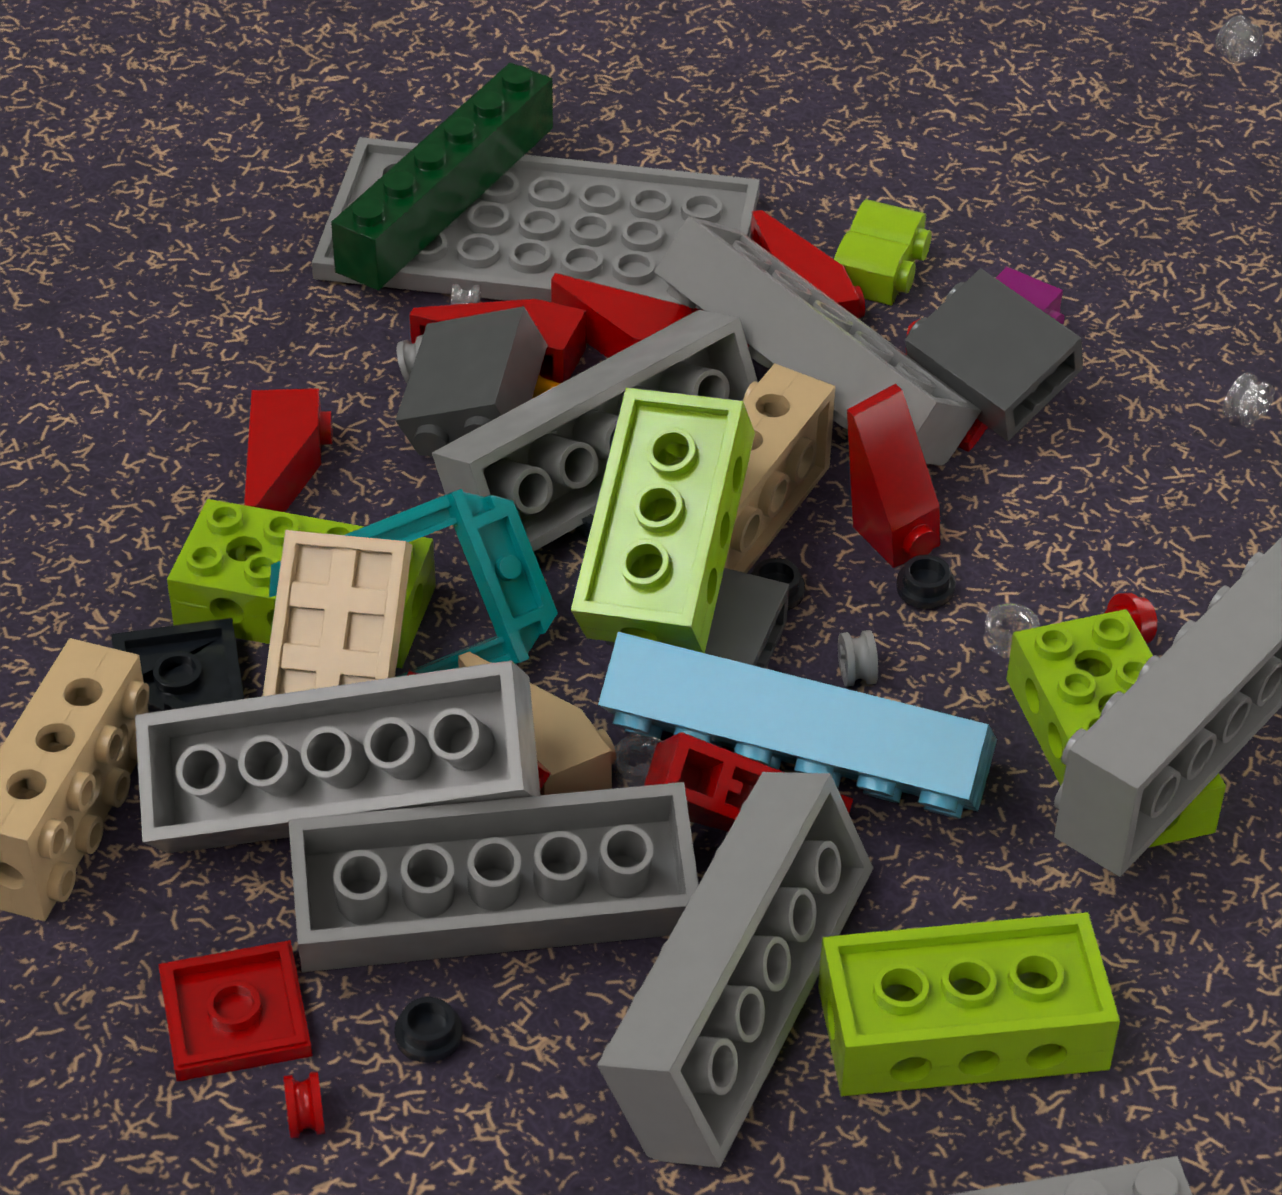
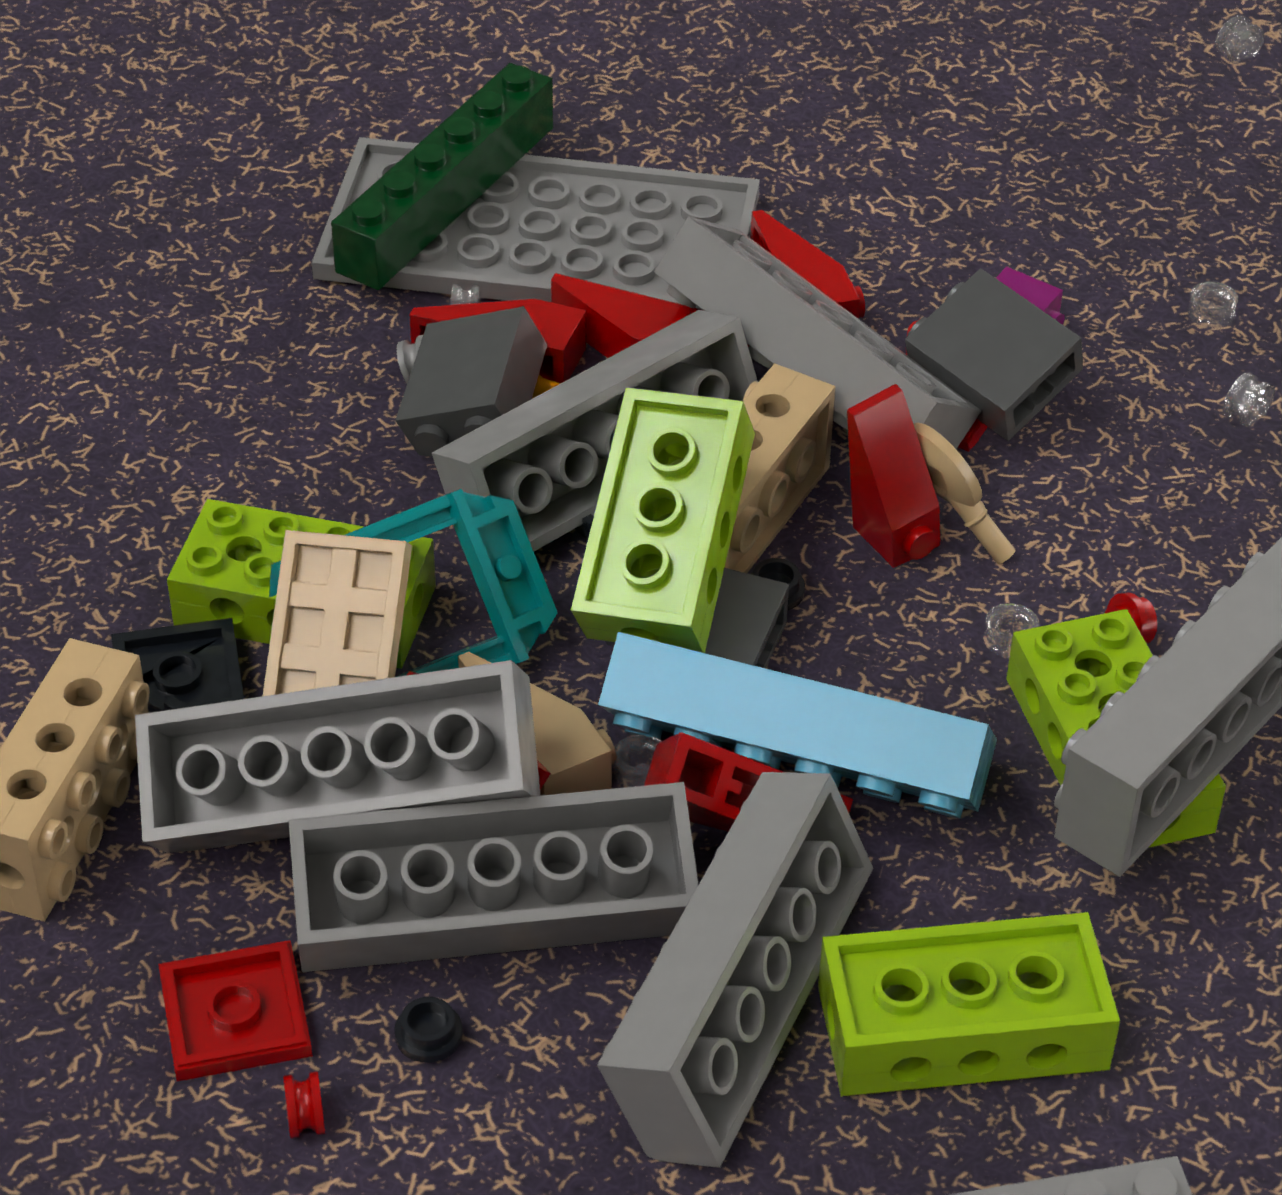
red slope [244,388,333,512] -> none
lime brick [834,199,932,306] -> none
light grey bush [838,630,878,687] -> none
black plate [896,555,956,609] -> none
none -> tan piece [914,423,1015,564]
none -> clear bush [1187,281,1239,329]

